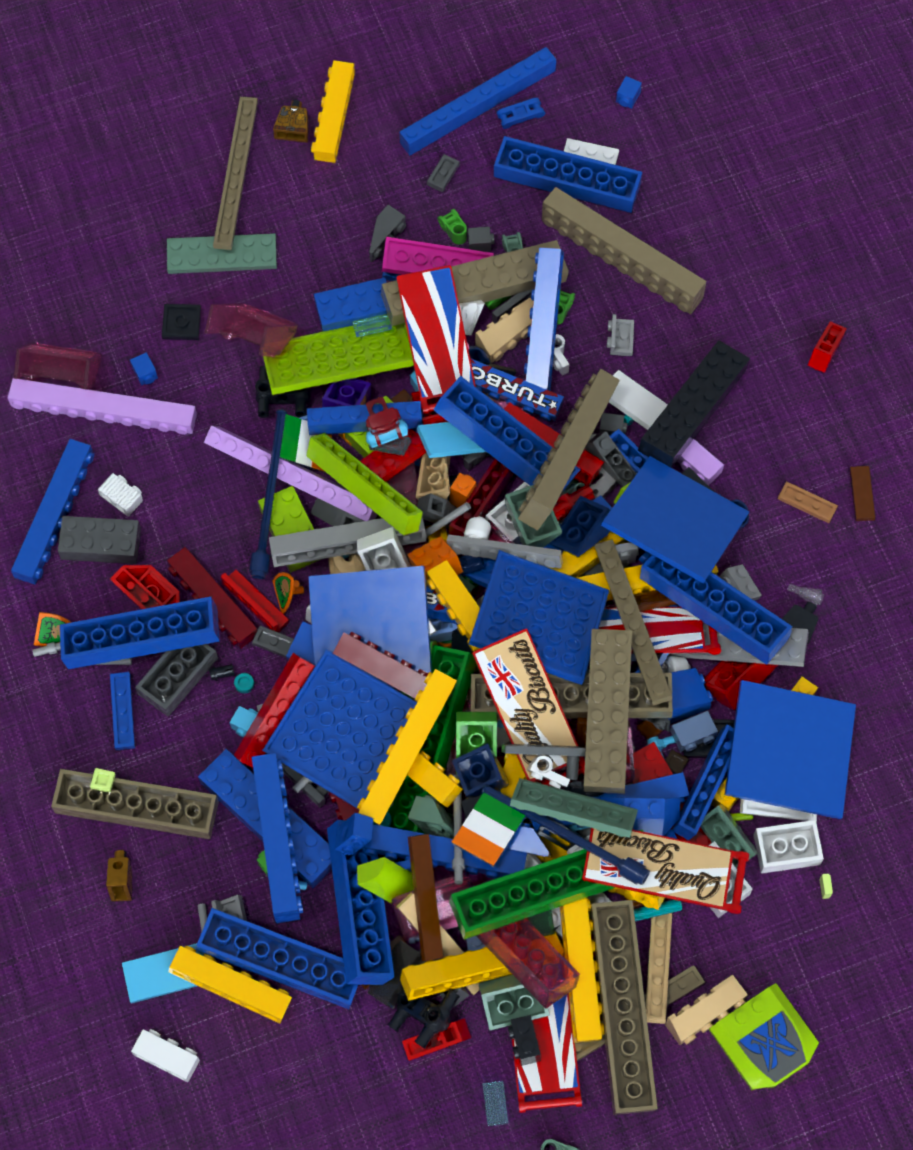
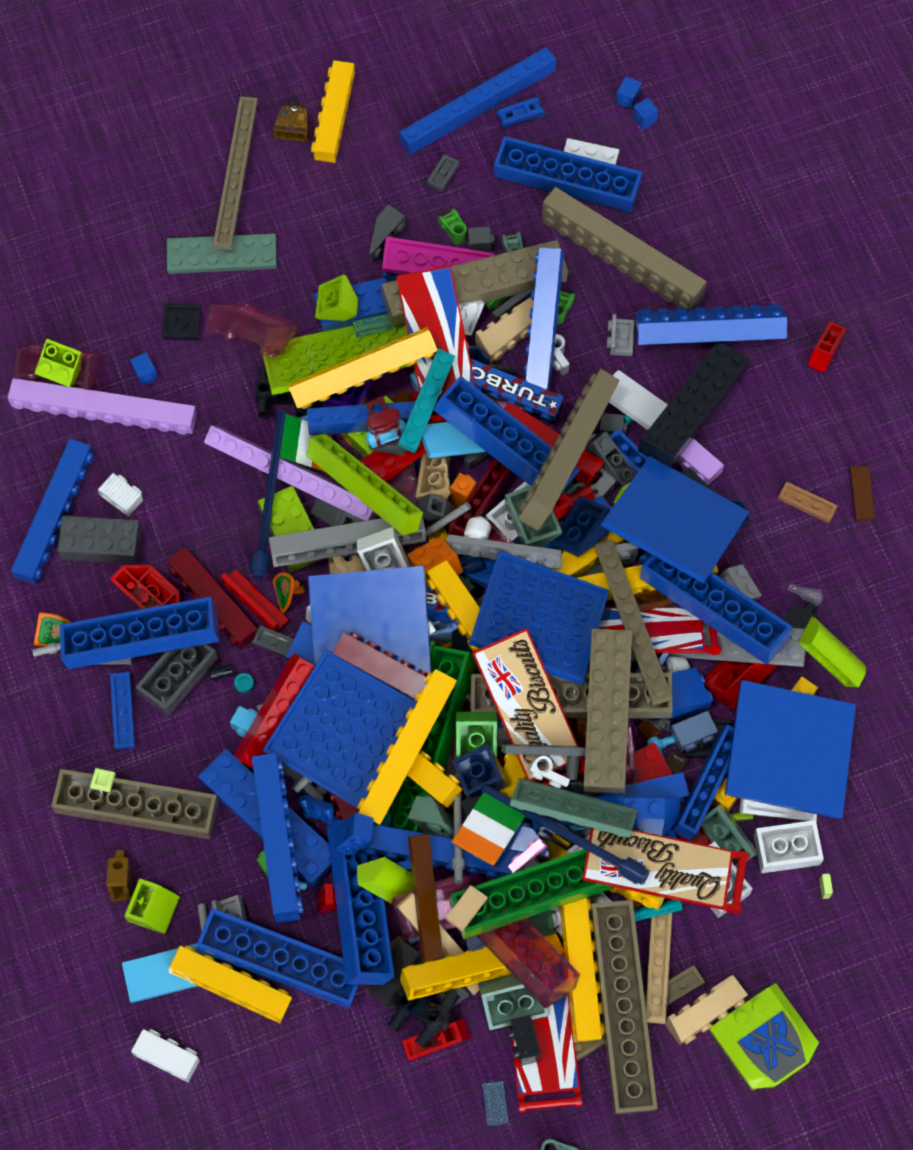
none -> lime slope [35,339,82,387]
none -> lime slope [125,879,180,934]
none -> yellow brick [288,327,438,409]
none -> blue plate [298,795,338,827]
none -> lime slope [315,274,358,321]
none -> red slope [317,884,337,914]
none -> teal plate [397,348,455,453]
none -> tan tile [446,885,488,932]
none -> plate [508,839,548,873]
none -> blue brick [632,98,658,130]
none -> brick [635,304,787,345]
none -> lime brick [798,617,866,688]

